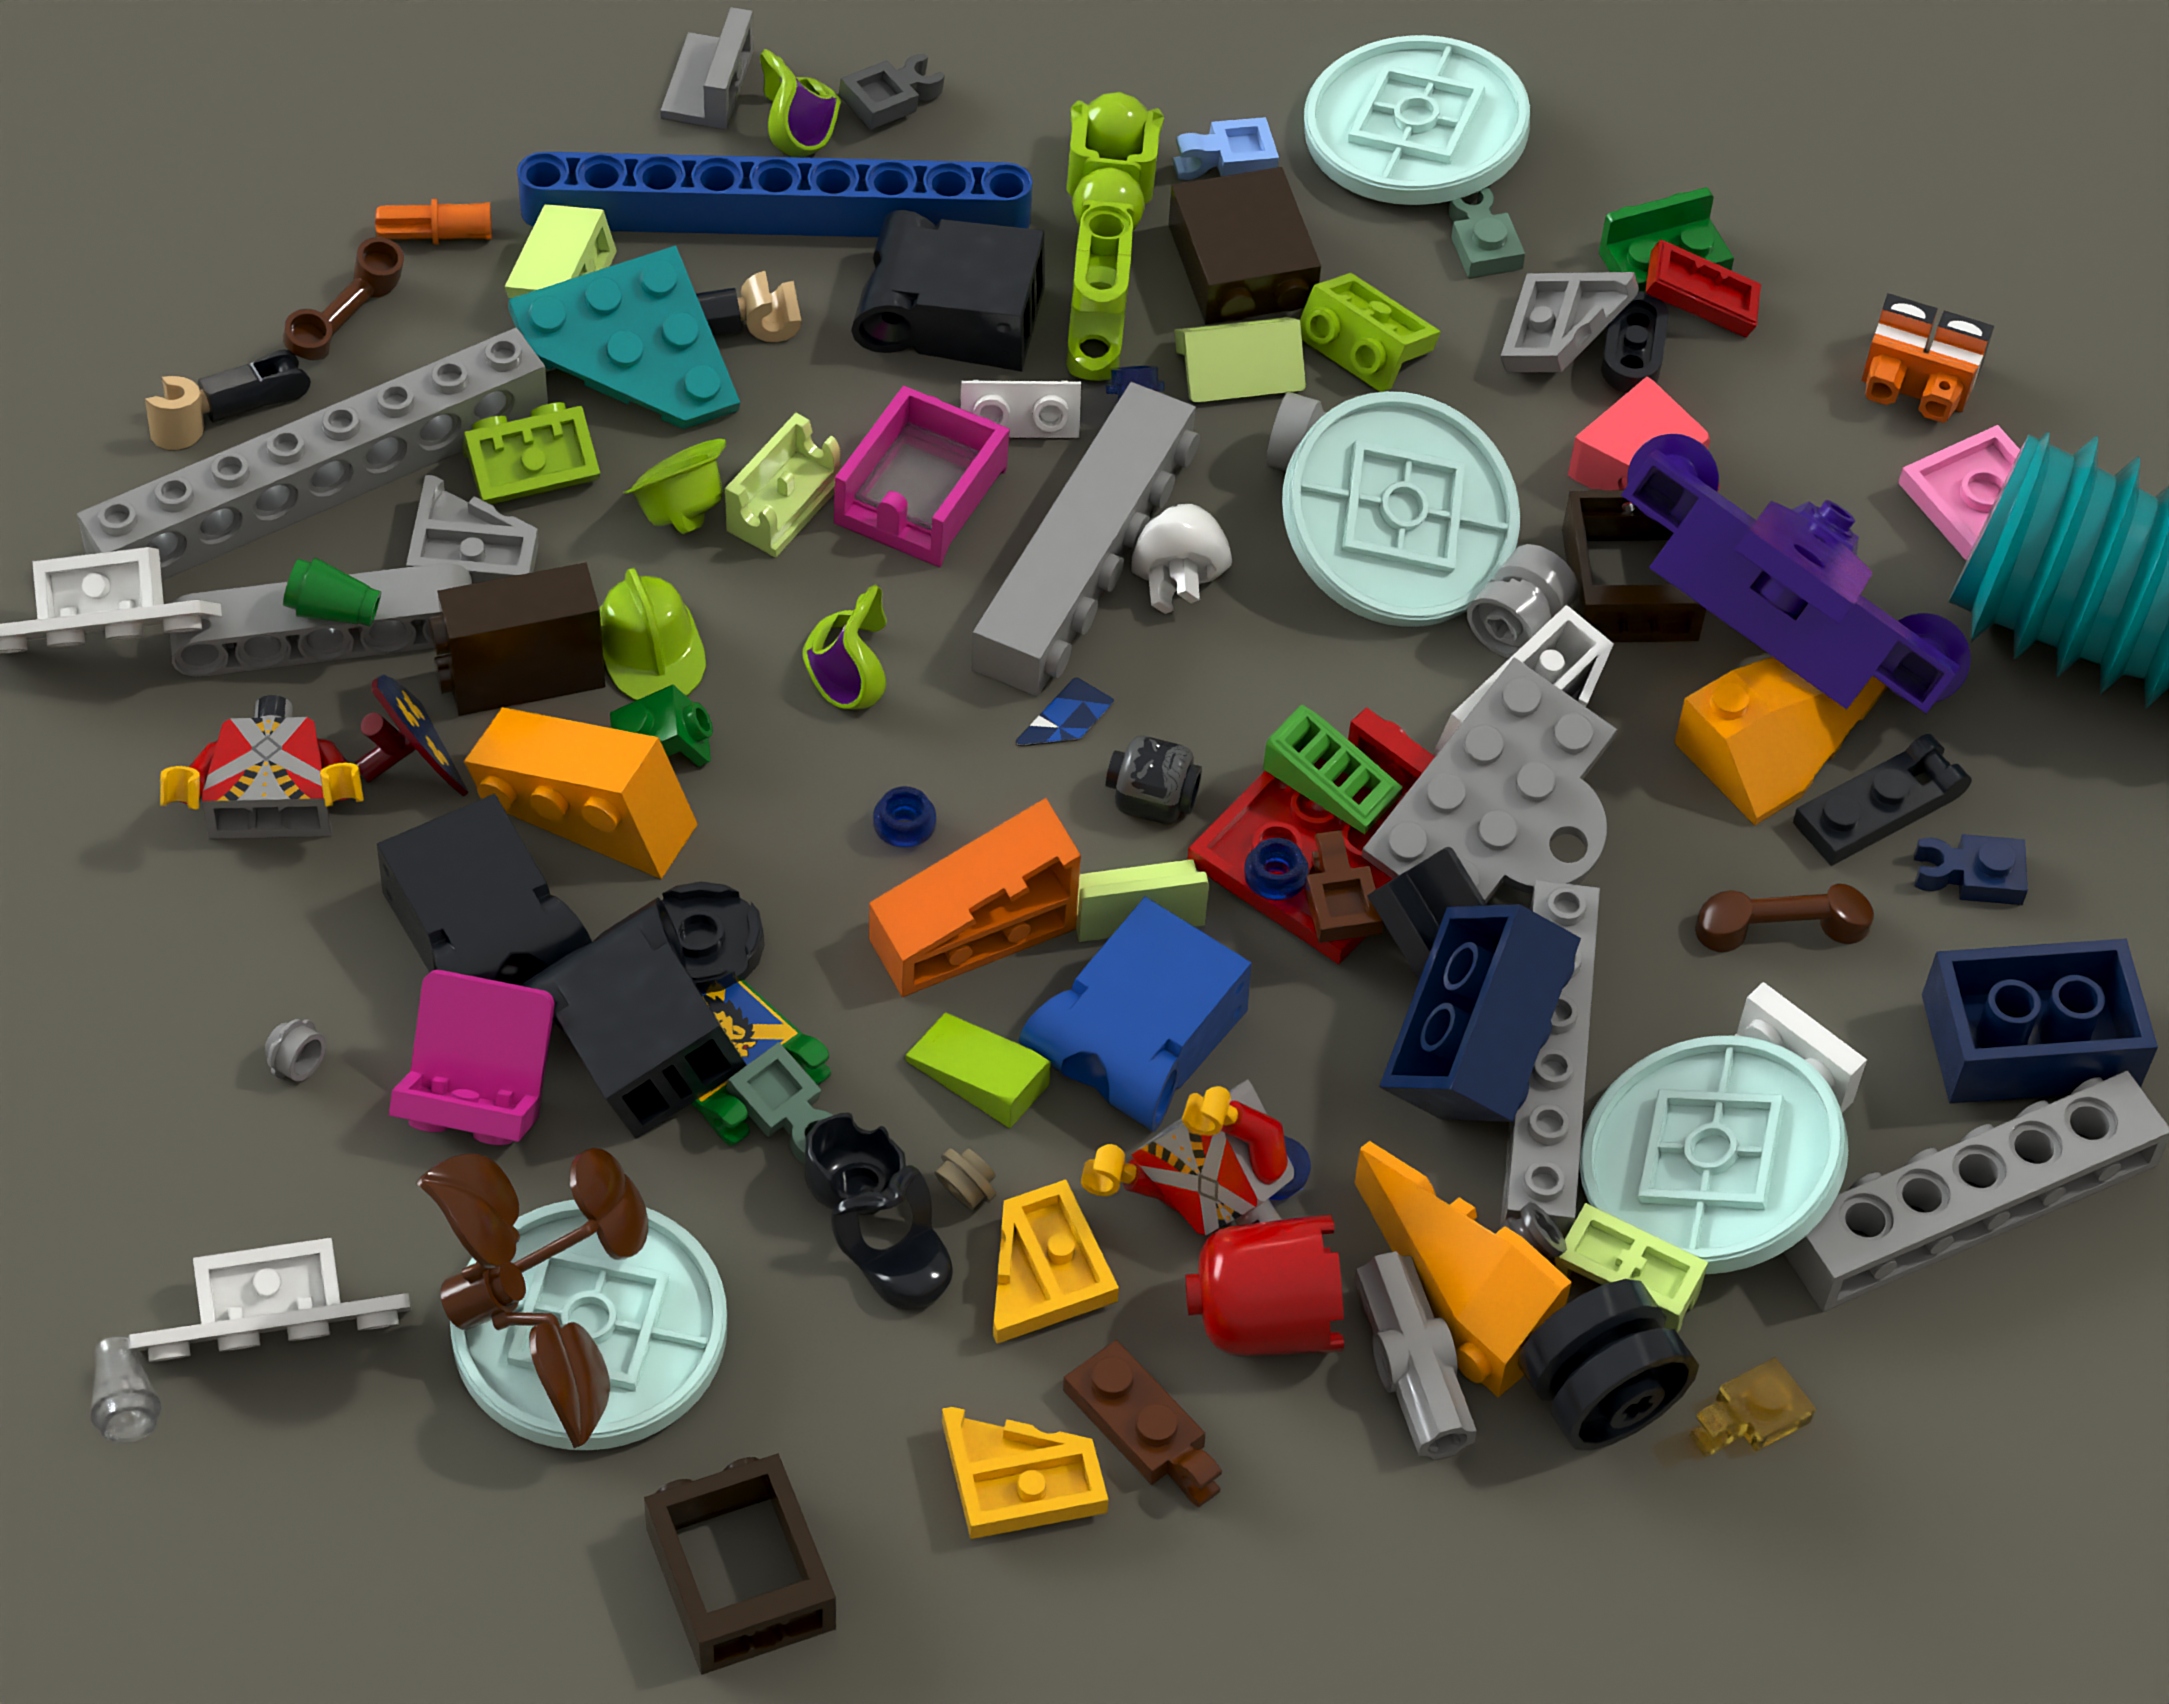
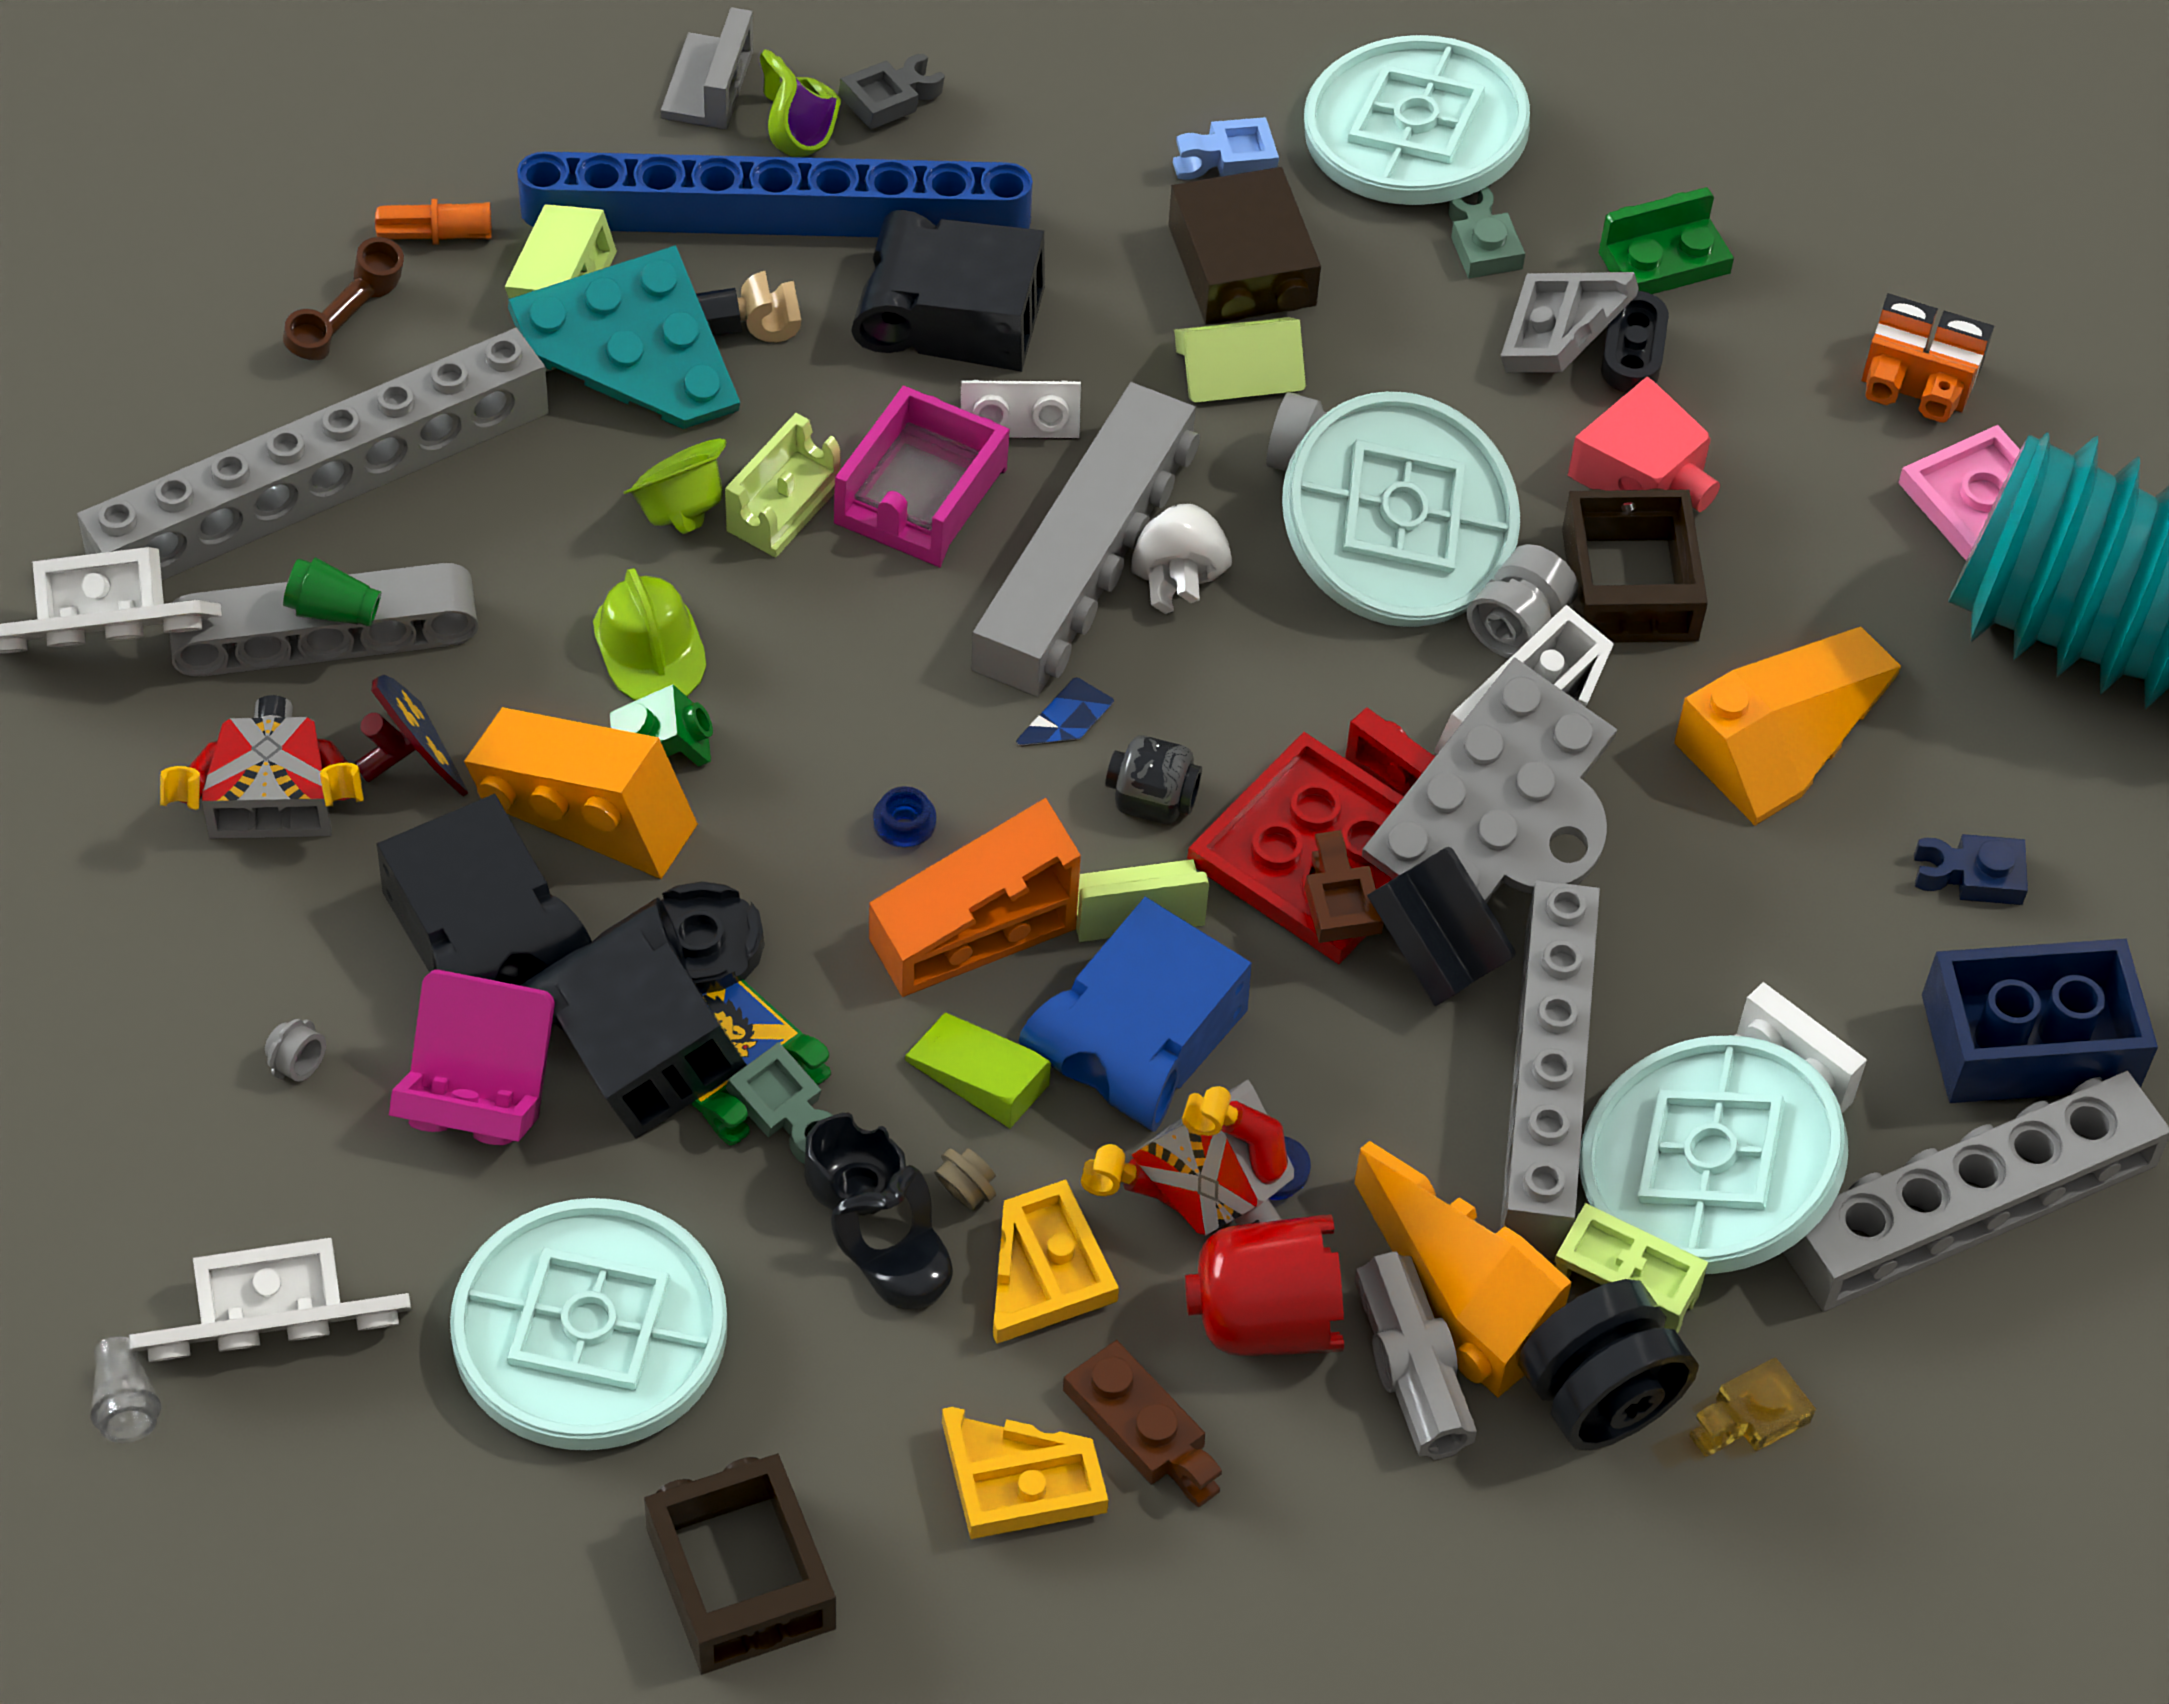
piece [145,349,311,451] -> none
light grey wing [406,475,539,584] -> none
reddish brown plant [416,1148,648,1449] -> none
dark brown brick [429,562,606,716] -> none
lime bracket [462,402,601,504] -> none
lime piece [802,584,887,710] -> none
lime piece [1066,92,1164,381] -> none
clear blue plate [1105,366,1165,401] -> none
clear blue plate [1244,838,1309,900] -> none
bright green slope [1263,704,1403,834] -> none
lime bracket [1300,272,1441,392] -> none
dark blue brick [1379,904,1581,1122] -> none
dark grey bush [1501,1202,1567,1258] -> none
dark purple piece [1621,434,1971,714] -> none
red plate [1645,239,1761,338] -> none
reddish brown bar [1695,883,1874,952] -> none
black plate [1793,734,1972,866] -> none

